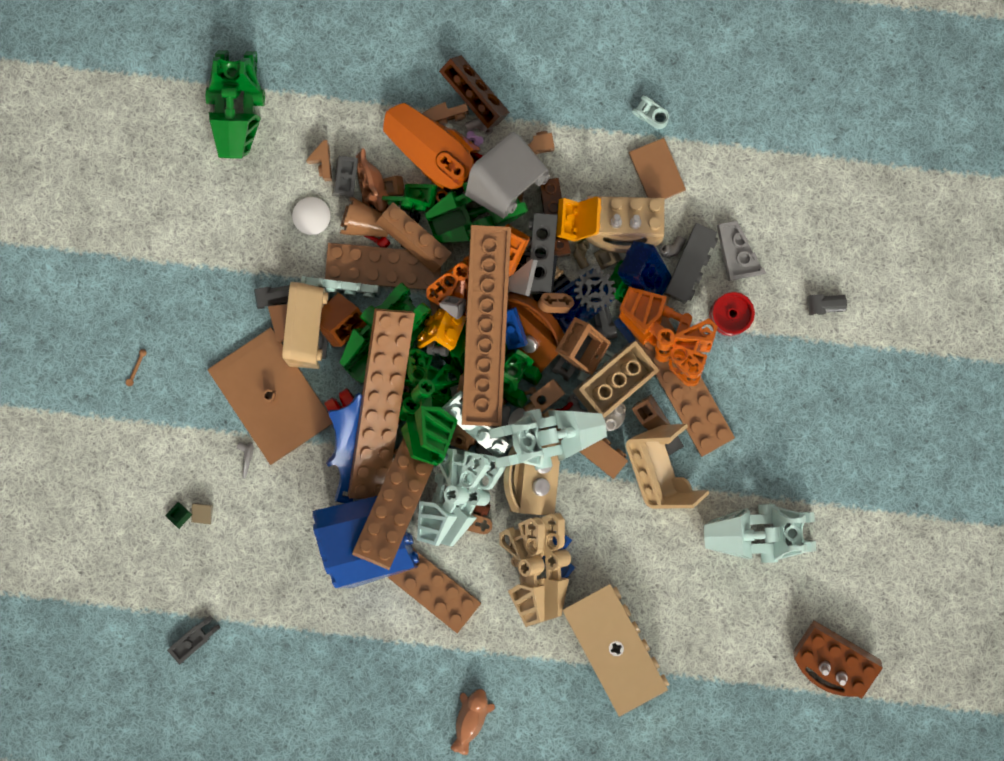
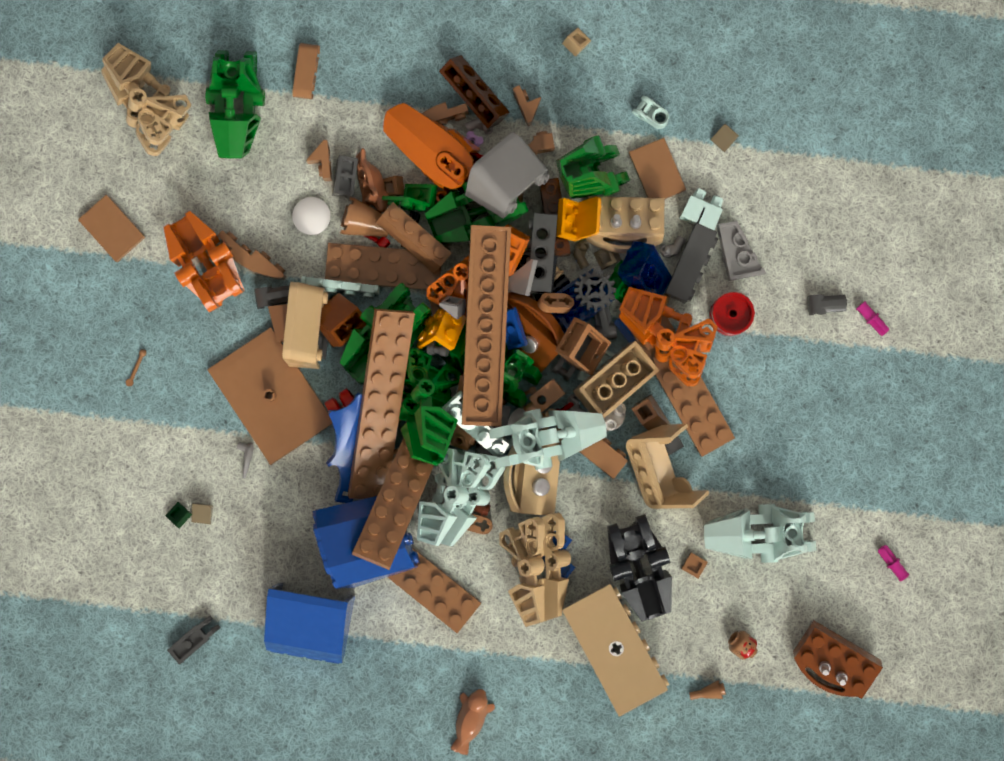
none -> medium nougat tile [78,195,145,262]
none -> tan piece [101,43,191,156]
none -> orange piece [164,211,245,313]
none -> medium nougat slope [217,230,287,280]
none -> blue windscreen [264,582,355,664]
none -> medium nougat beam [293,43,320,99]
none -> medium nougat slope [513,85,541,126]
none -> green piece [556,135,630,199]
none -> tan slope [562,28,591,57]
none -> black piece [607,514,672,622]
none -> light aqua hips [679,188,723,230]
none -> medium nougat tile [681,552,708,579]
none -> medium nougat cone [689,680,726,700]
none -> dark tan slope [711,124,739,152]
none -> medium nougat head [728,631,758,660]
none -> dark pink axle [856,301,889,336]
none -> dark pink axle [878,545,910,581]

